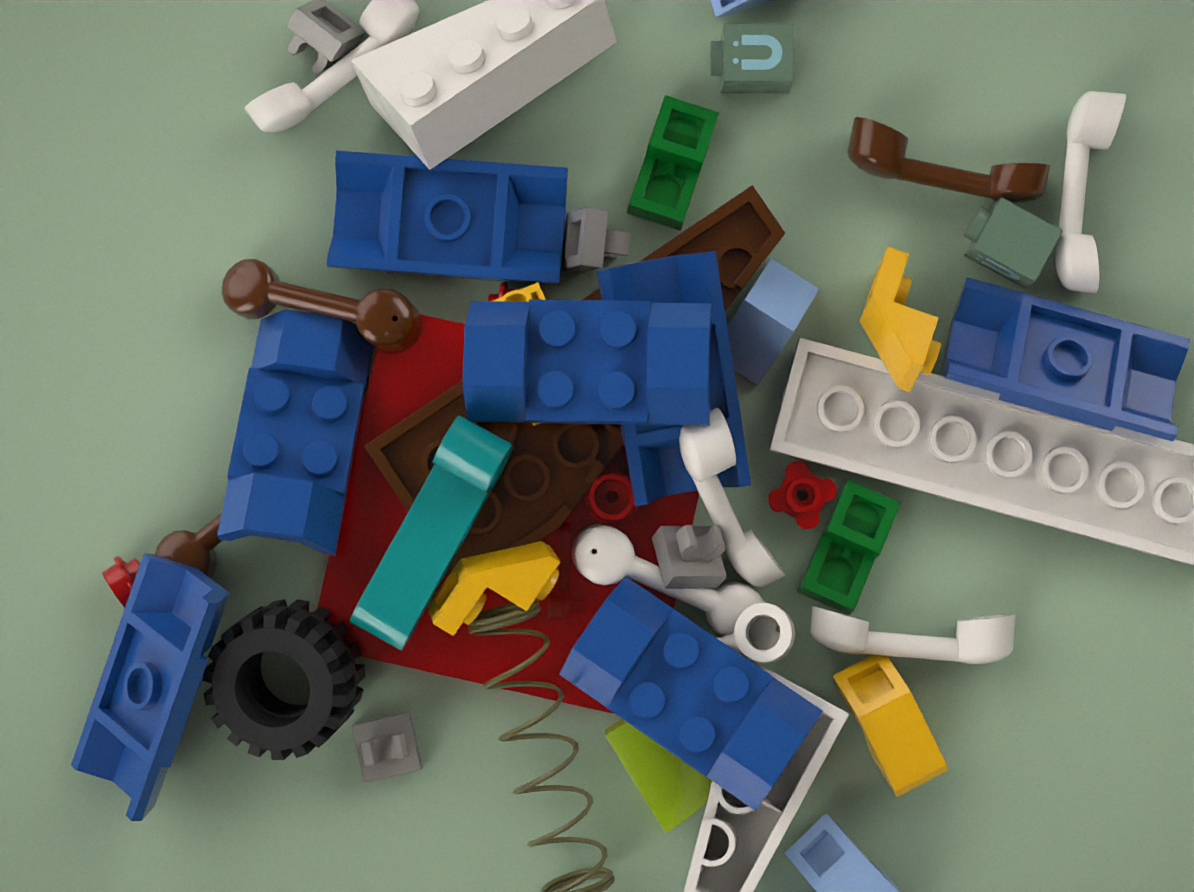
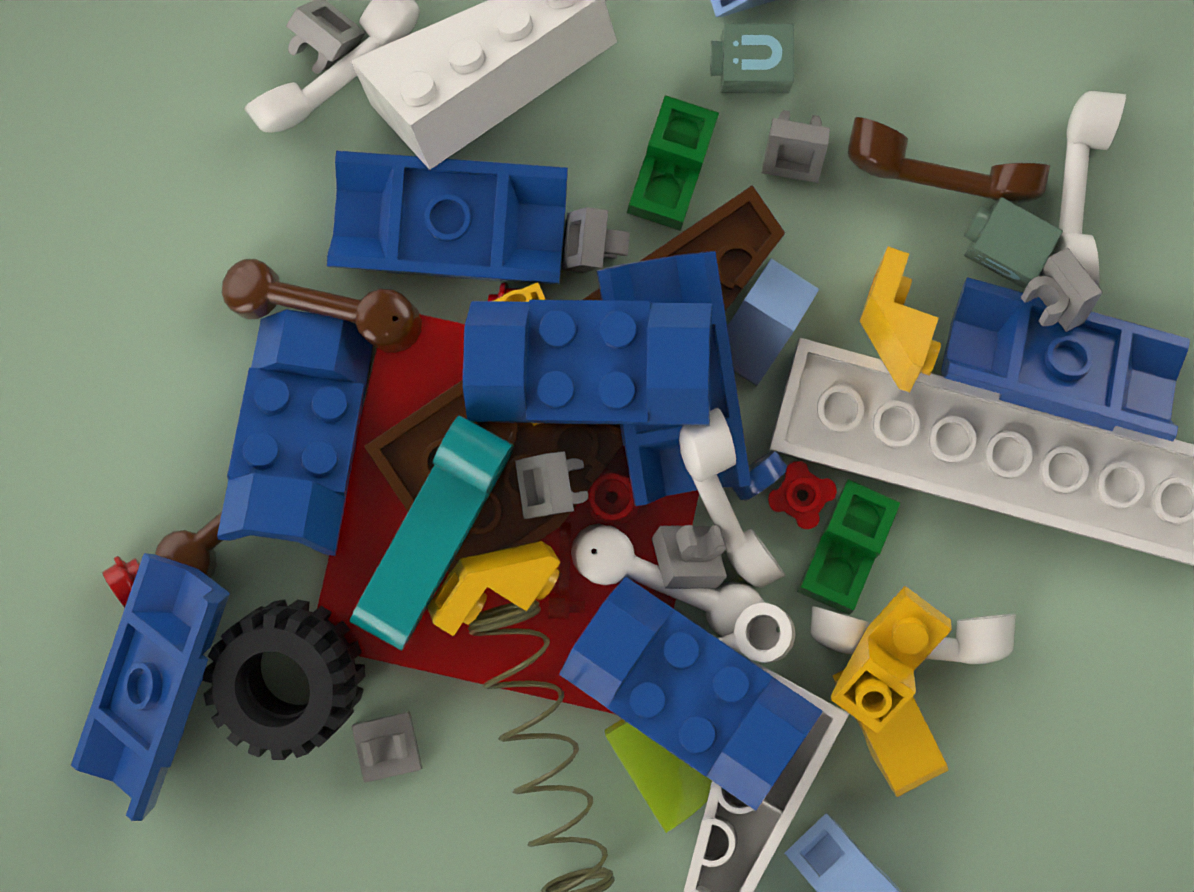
none -> light grey tile [515,451,588,519]
none -> blue tile [731,450,787,501]
none -> light grey tile [762,110,830,183]
none -> yellow slope [831,586,952,734]
none -> light grey tile [1021,248,1103,332]

